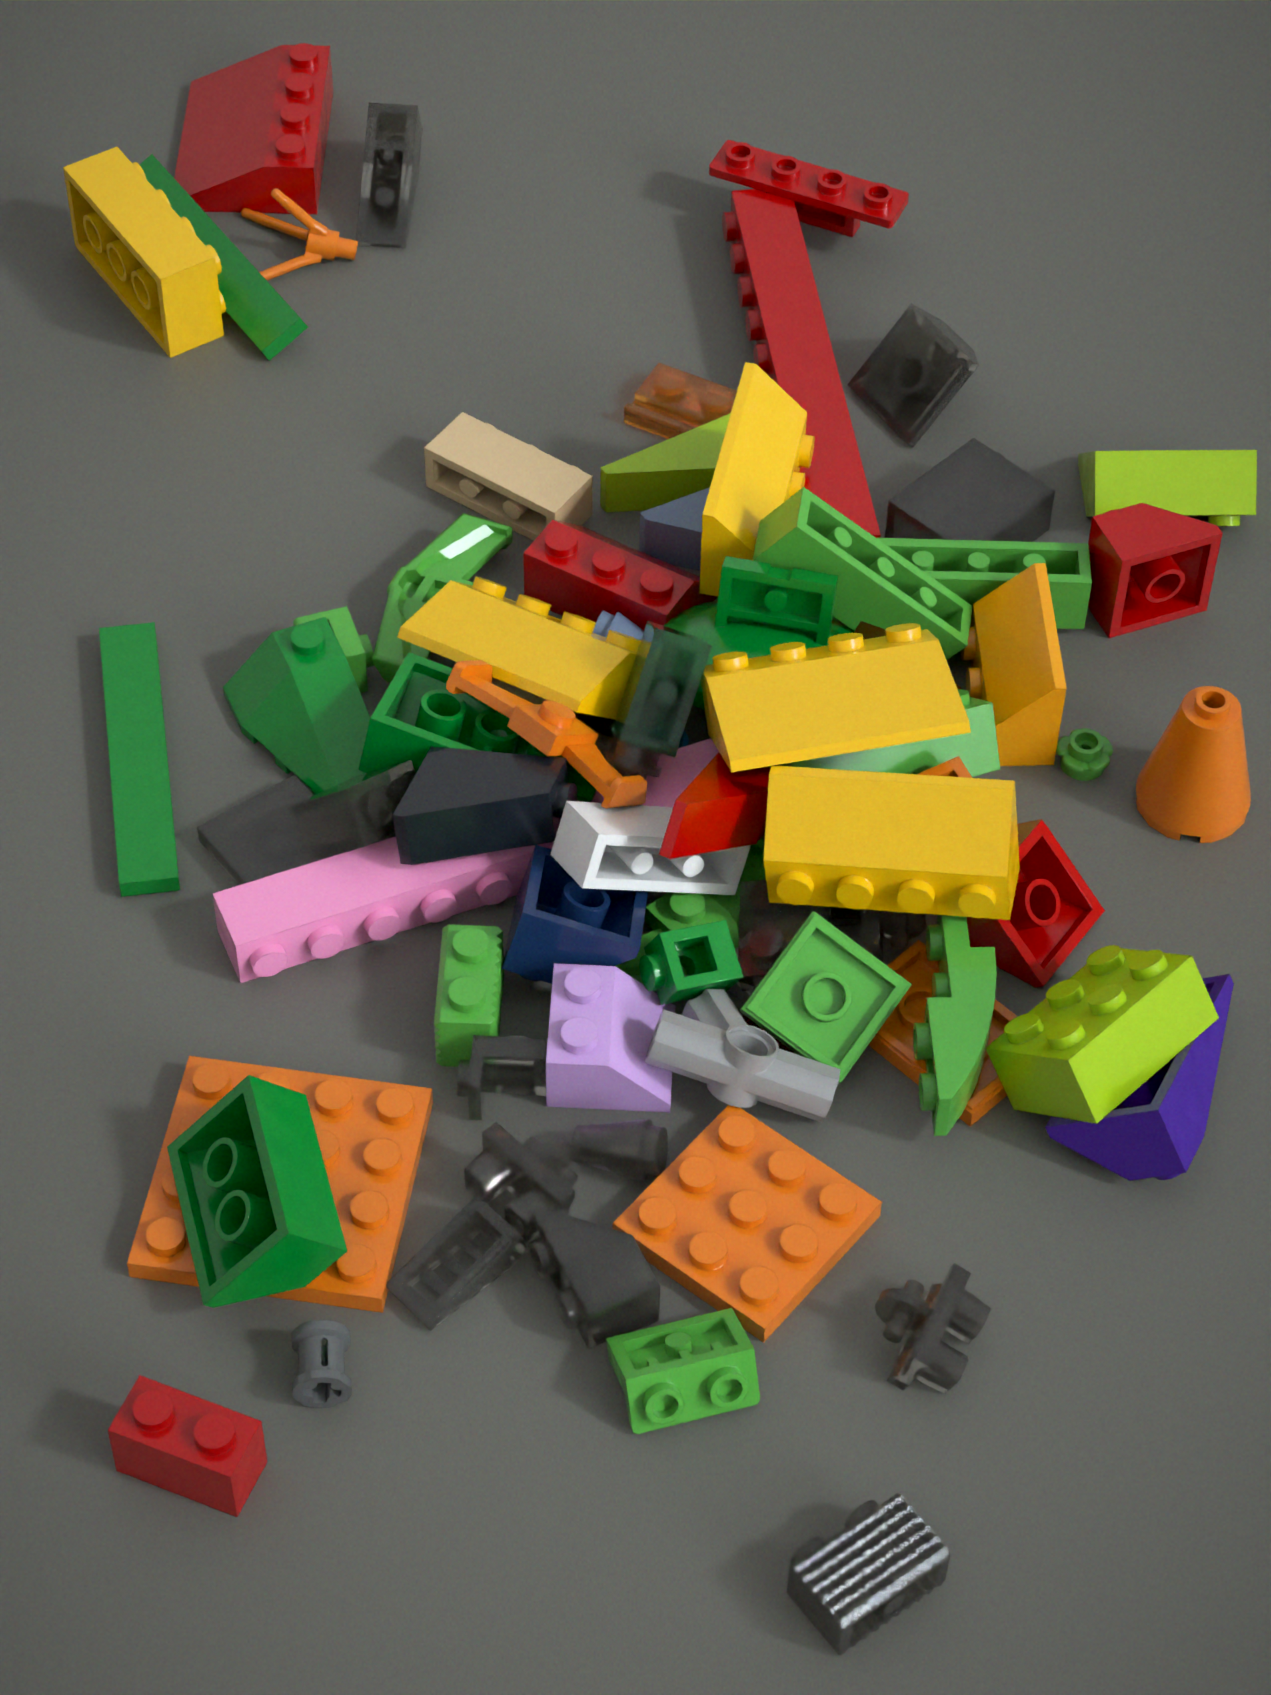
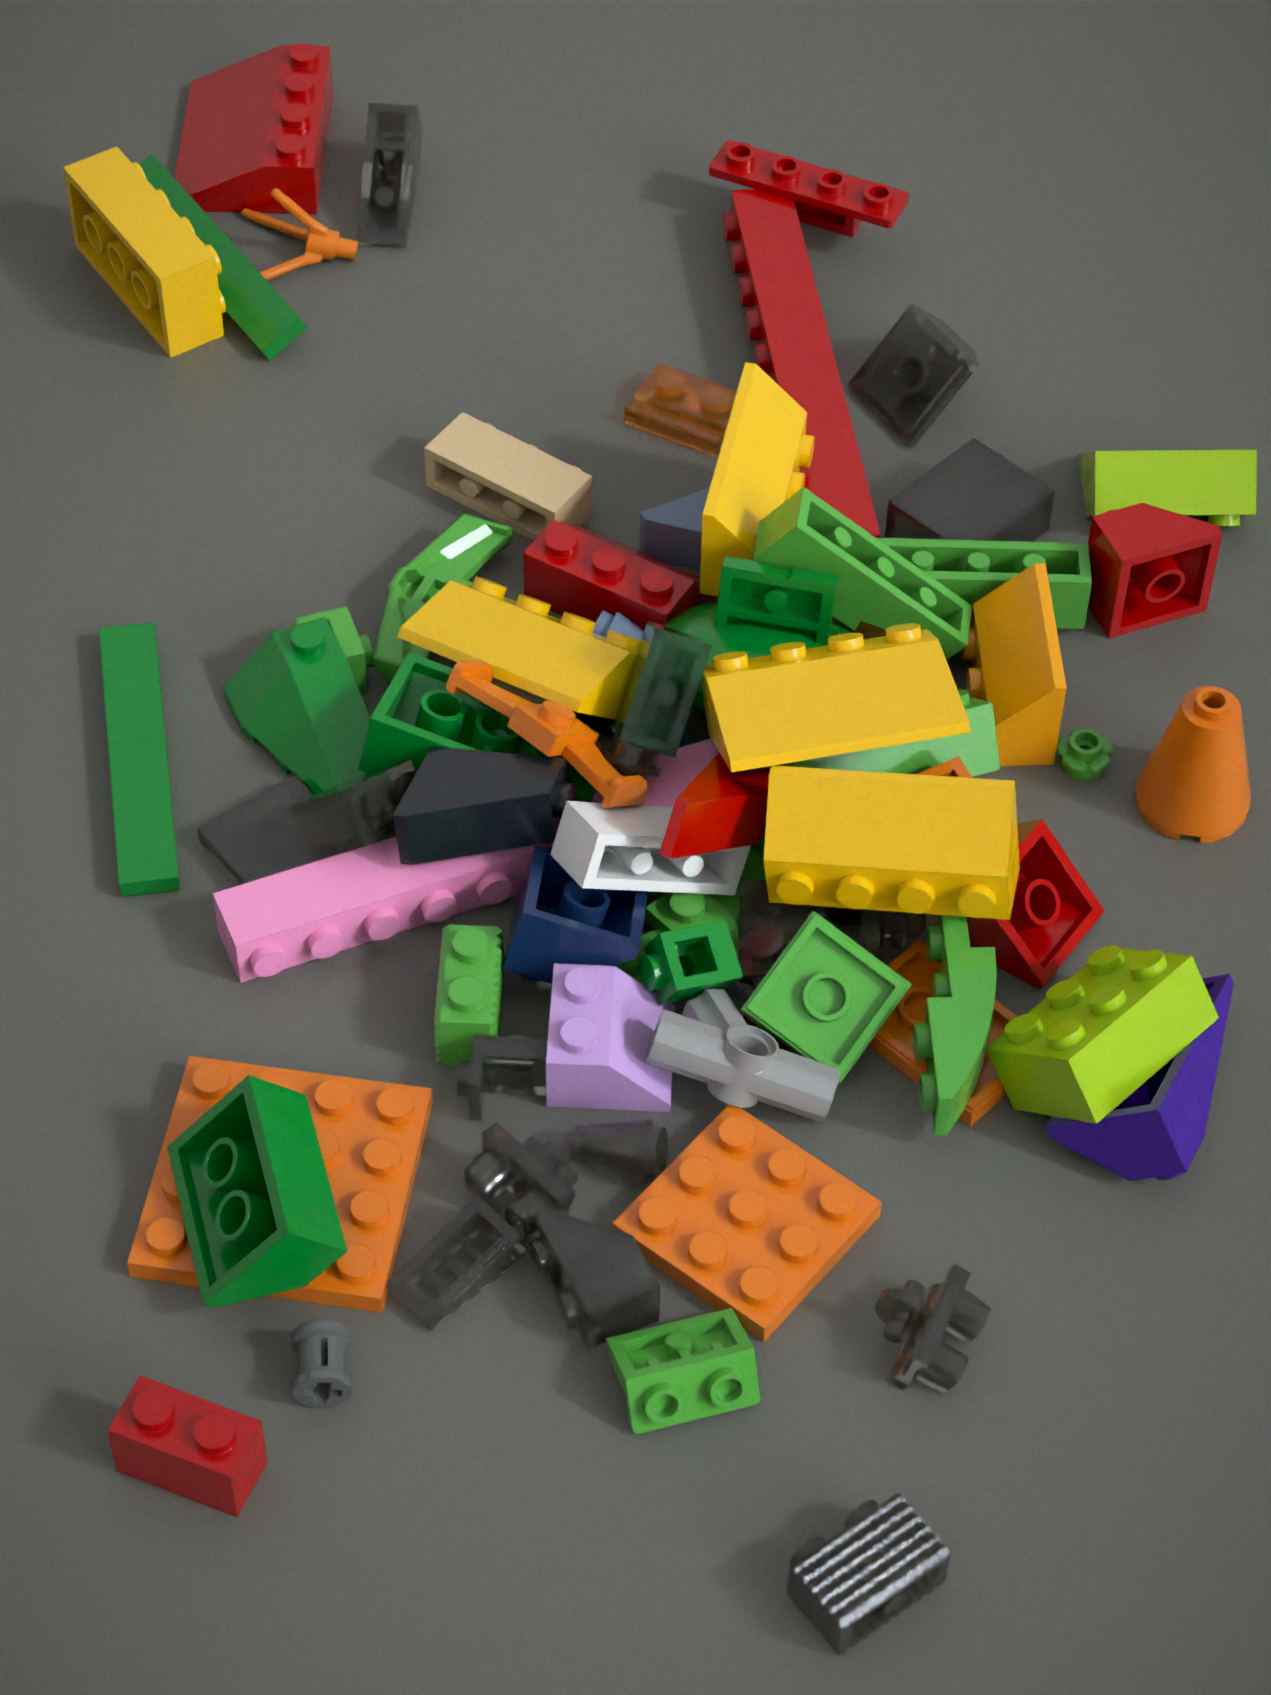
lime slope [600,413,731,512] -> none

